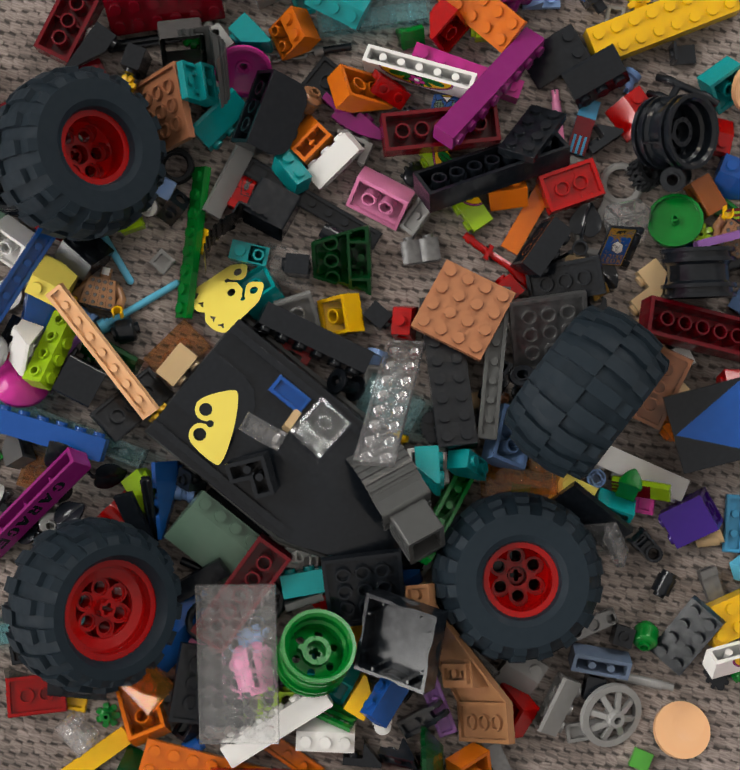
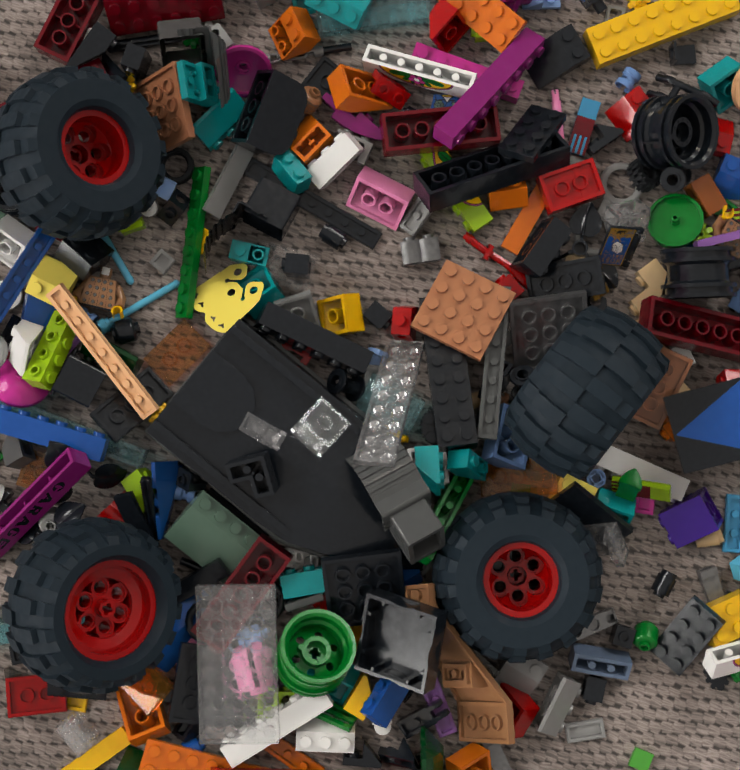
green plant [96,702,121,728] -> none
tan brick [156,342,200,387] -> none
light yellow piece [188,390,238,465] -> none
red leg [227,175,258,209] -> none
teal slope [228,12,274,53] -> none
blue tile [268,374,312,413] -> none
tan tile [282,409,302,433] -> none
dark green wedge [311,224,372,295] -> none
green tile [395,24,425,51] -> none
black piece [400,162,424,188] -> none
black slope [561,44,630,109] -> none
light grey wheel [580,682,642,747] -> none
light grey piece [606,674,674,692] -> none
black piece [626,526,663,563] -> none
light nougat piece [653,701,710,759] -> none
none -> black bar [102,53,128,81]

